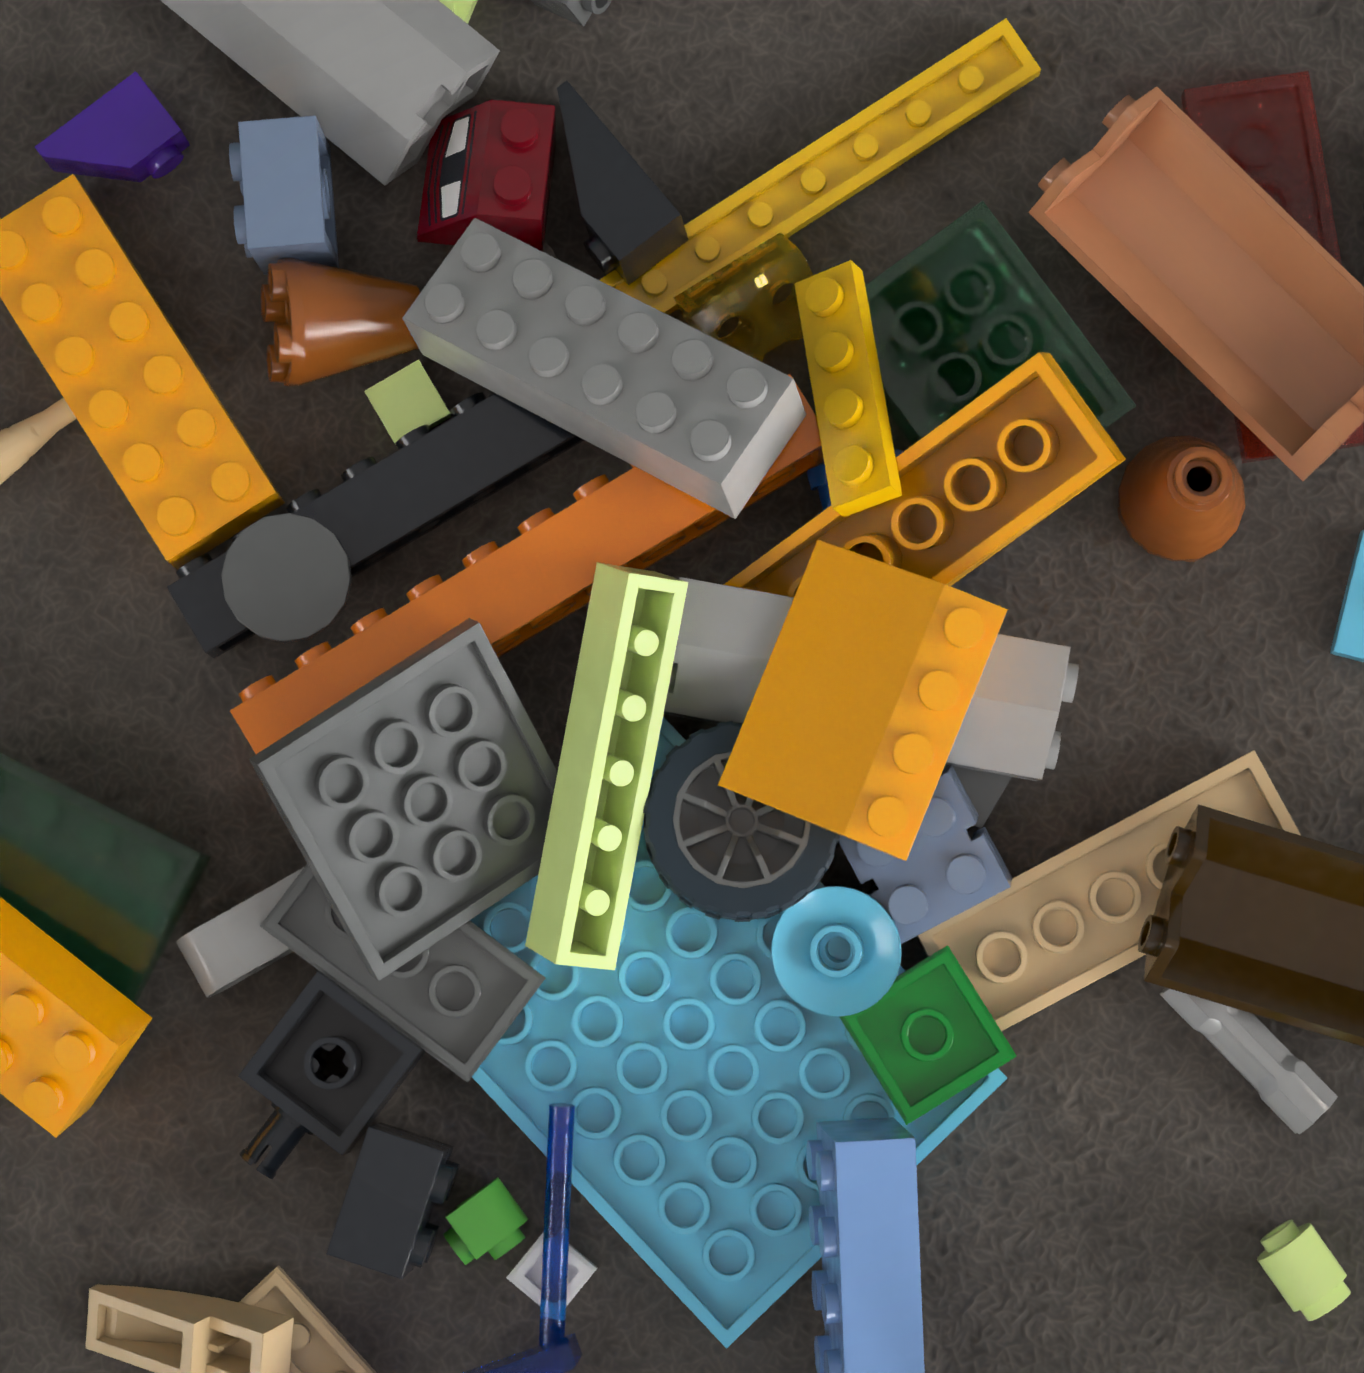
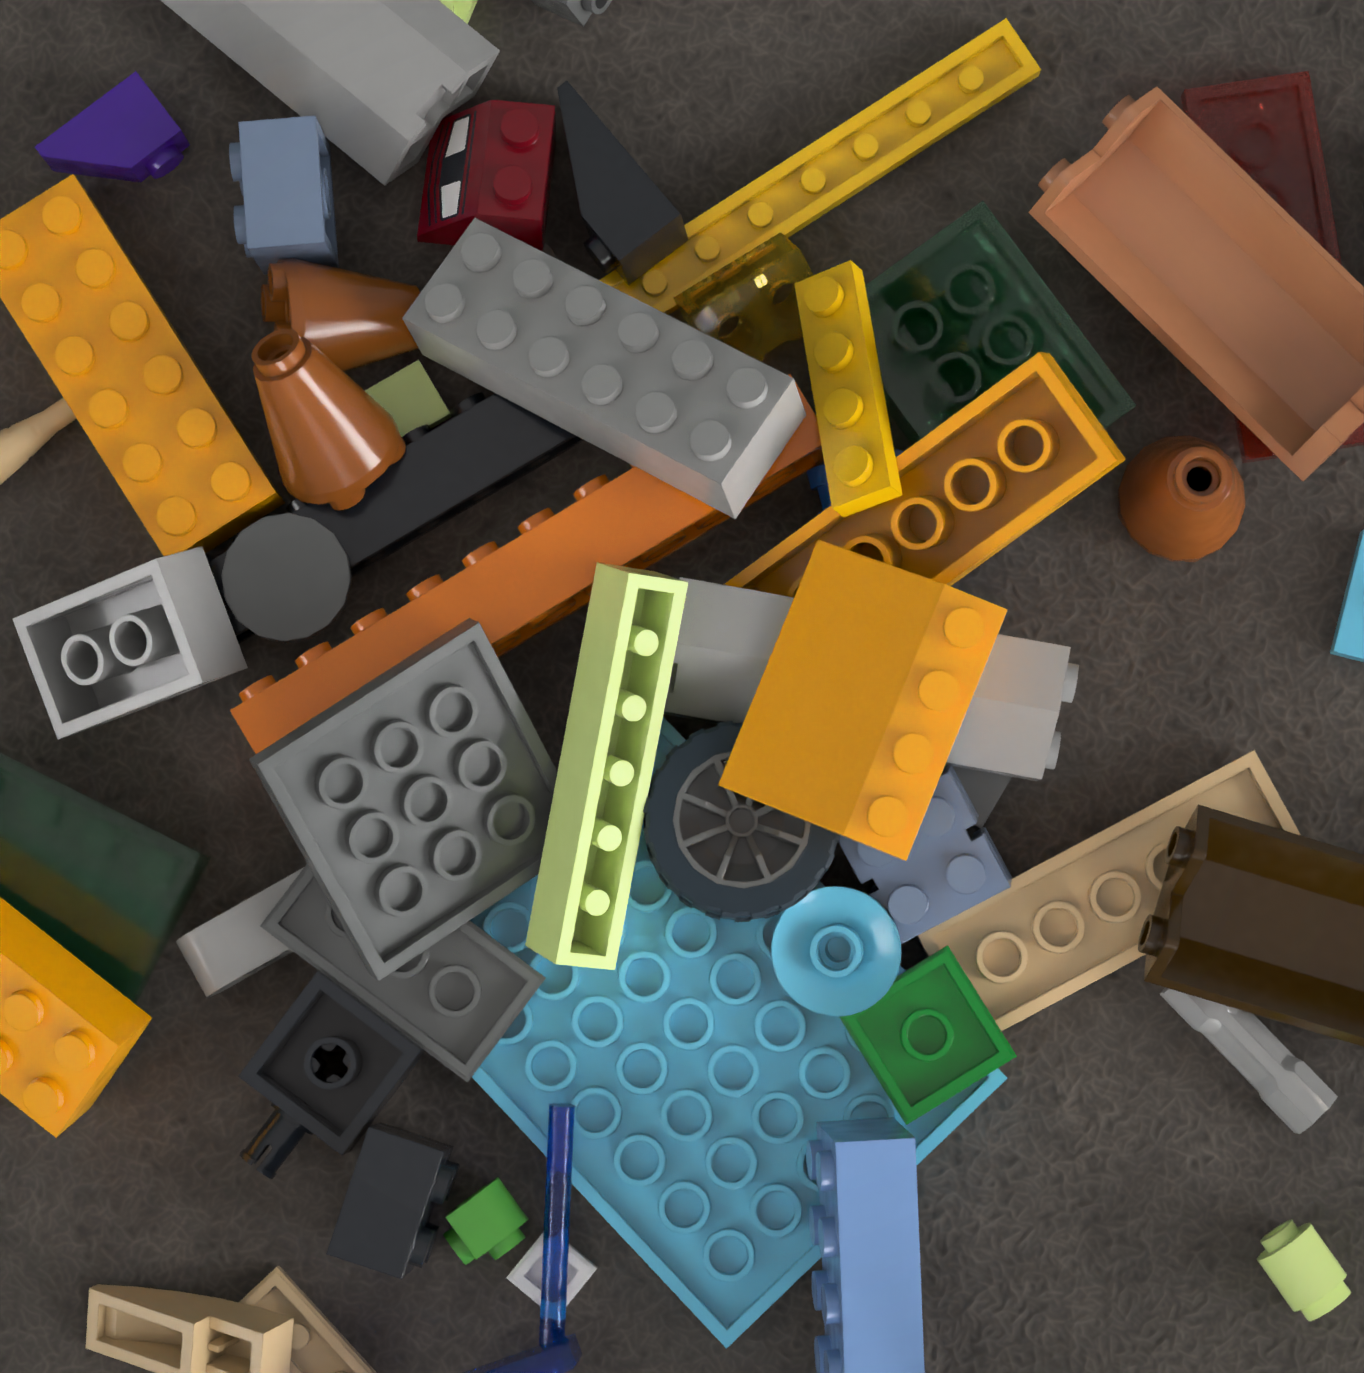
none -> light grey brick [12,546,248,739]
none -> dark orange cone [251,329,406,510]

